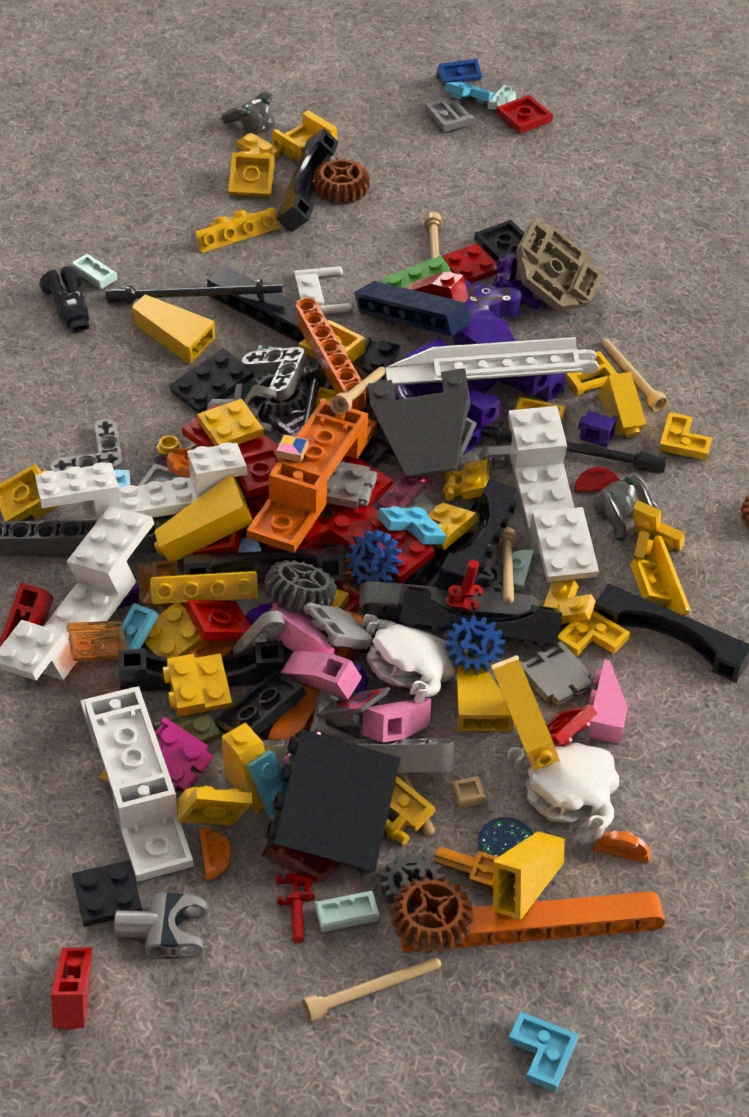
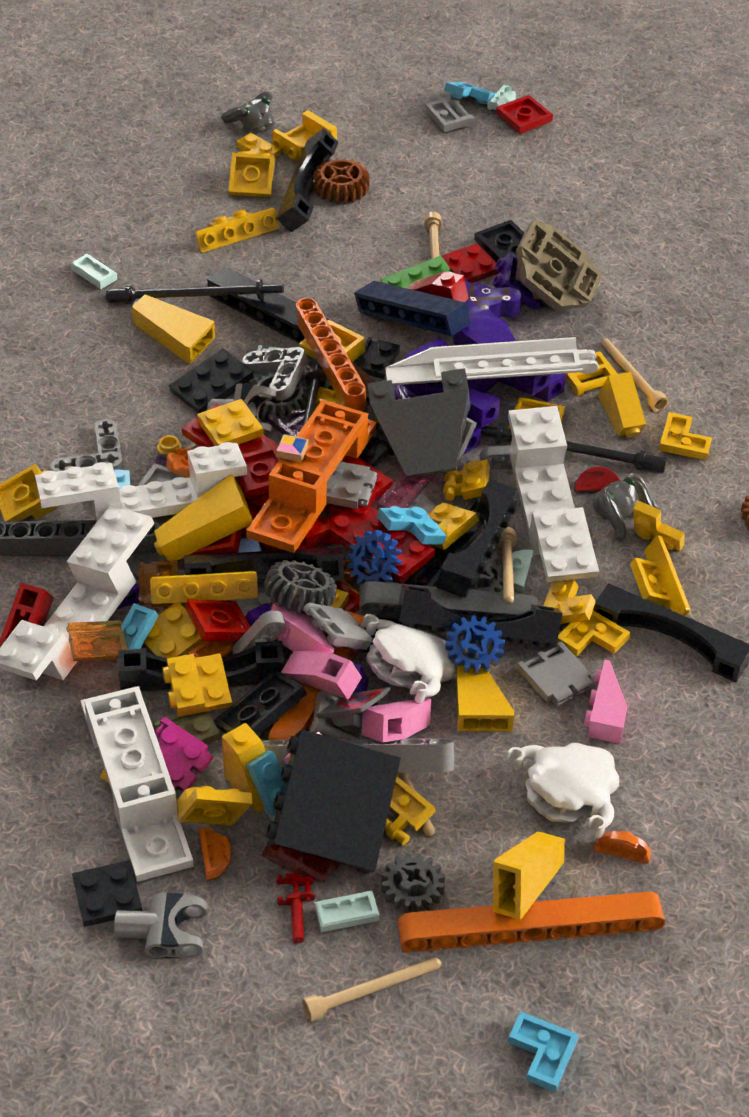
black piece [39,266,89,333] -> none
red slope [51,947,92,1030] -> none
white plate [294,267,352,315] -> none
tan piece [330,367,386,415] -> none
dark orange gear [391,875,473,954] -> none
light orange connector [434,847,498,889] -> none
blue panel [435,59,482,86] -> none
red piece [445,560,483,611] -> none
tan tile [451,776,487,808] -> none
dark blue tile [478,817,533,857] -> none
yellow slope [491,655,560,771] -> none
red plate [546,704,598,747] -> none
dark purple brick [578,411,617,448] -> none
yellow plate [634,531,653,559] -> none

